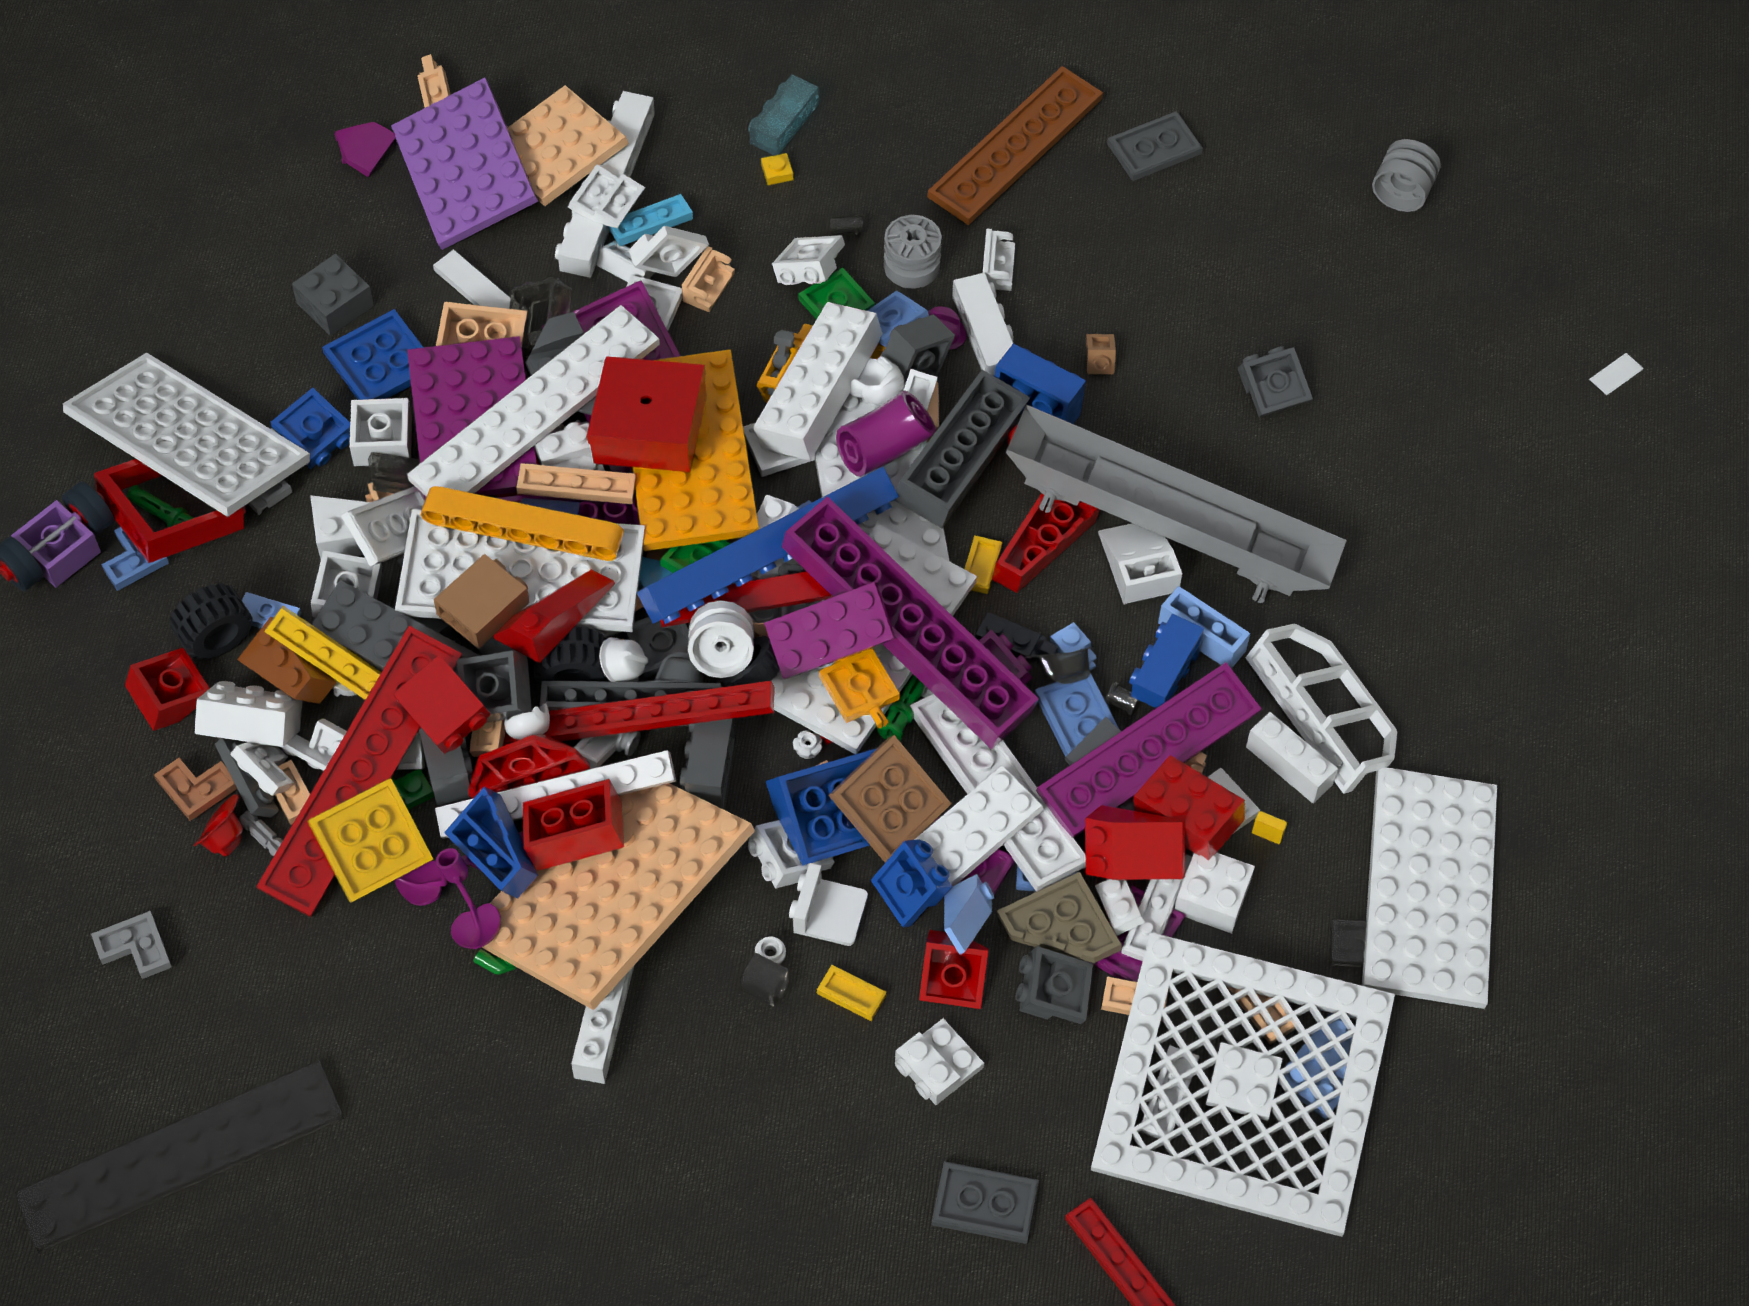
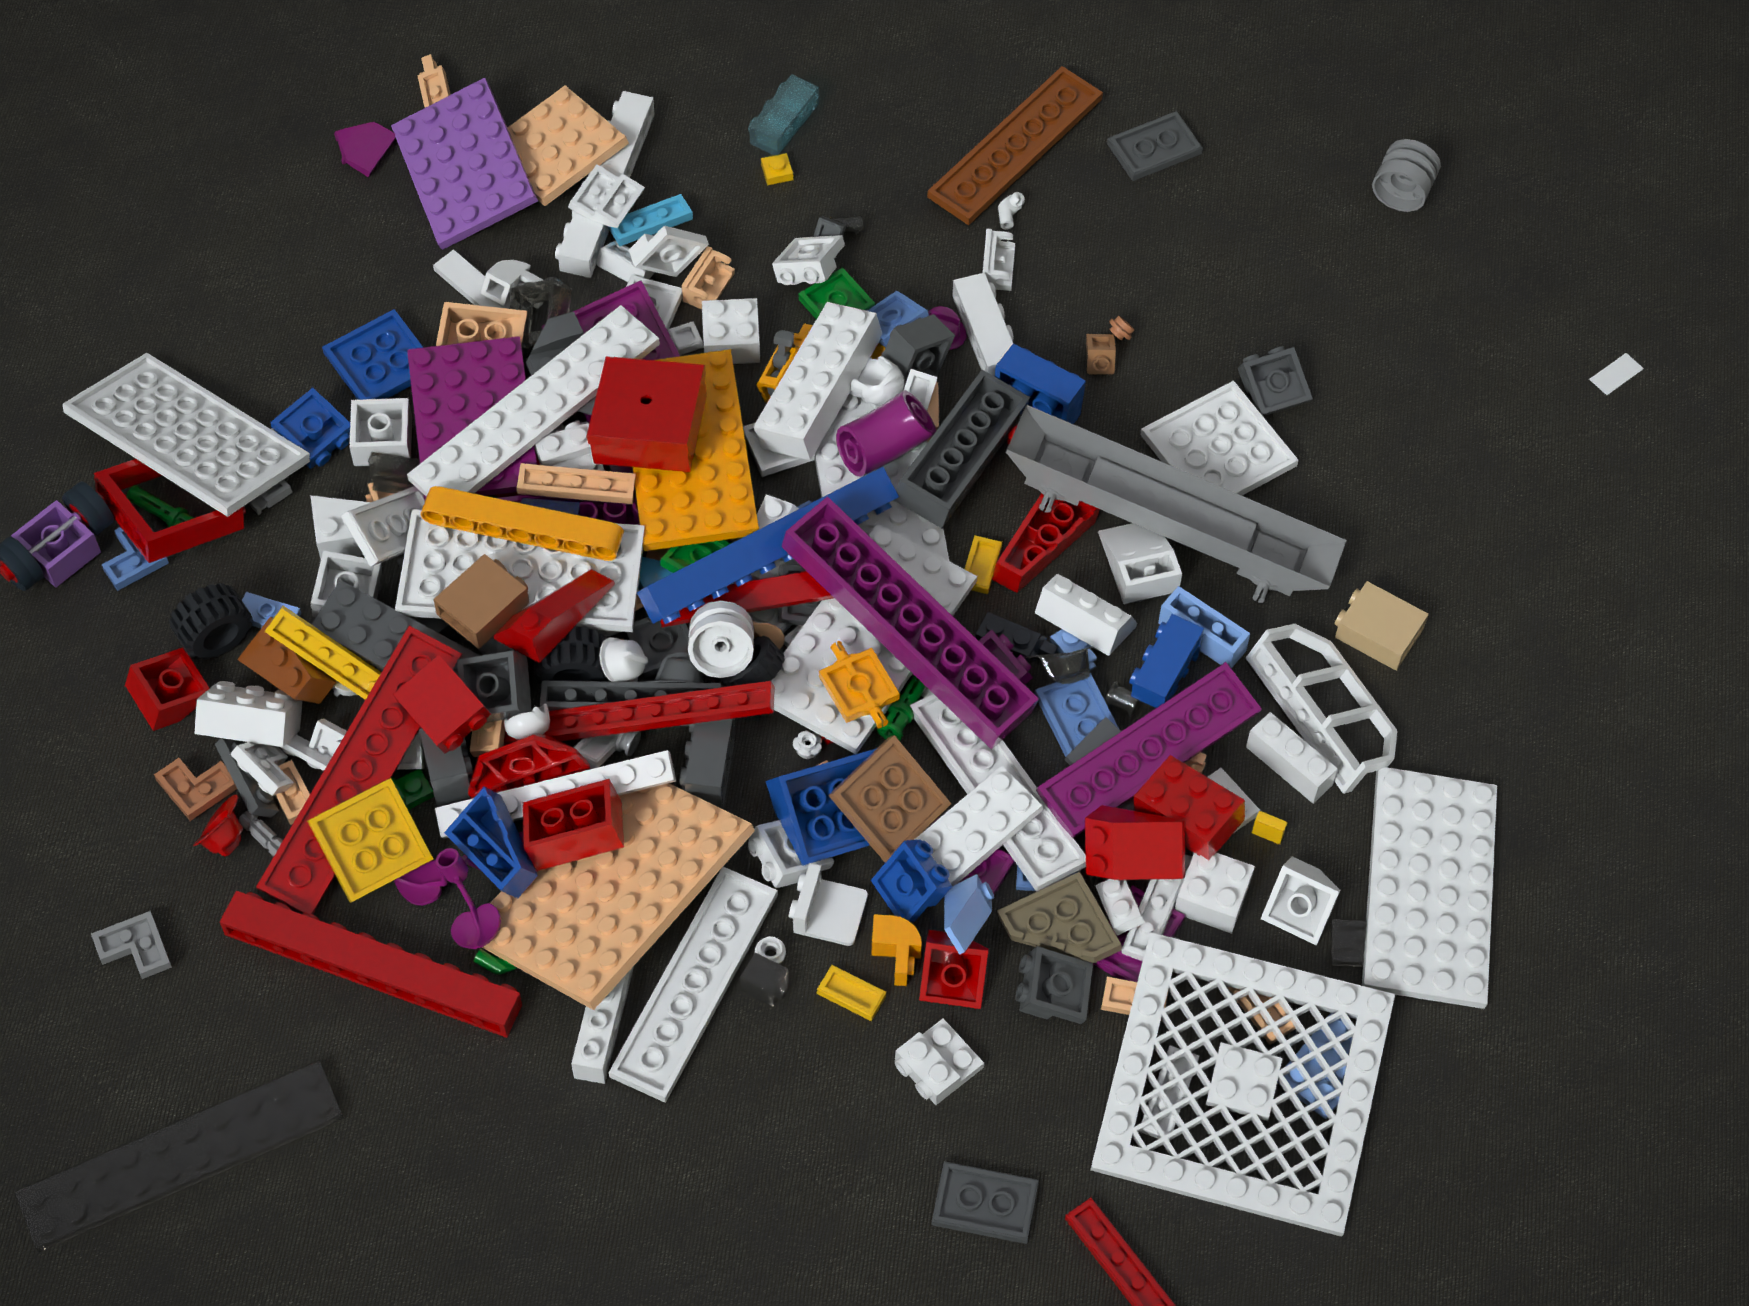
dark grey brick [292,254,374,336] -> none
magenta plate [764,582,896,679] -> none
light grey wheel [884,215,942,289] -> none
none -> red brick [220,891,522,1038]
none -> white brick [480,260,549,309]
none -> white plate [608,867,778,1103]
none -> white tile [668,321,703,355]
none -> white brick [702,298,760,364]
none -> dark grey tile [813,216,847,237]
none -> light orange brick [872,914,922,986]
none -> white arm [998,192,1025,230]
none -> white slope [1035,574,1137,656]
none -> nougat plate [1109,315,1135,340]
none -> white plate [1140,381,1298,496]
none -> white slope [1261,856,1340,945]
none -> tan brick [1335,581,1429,671]

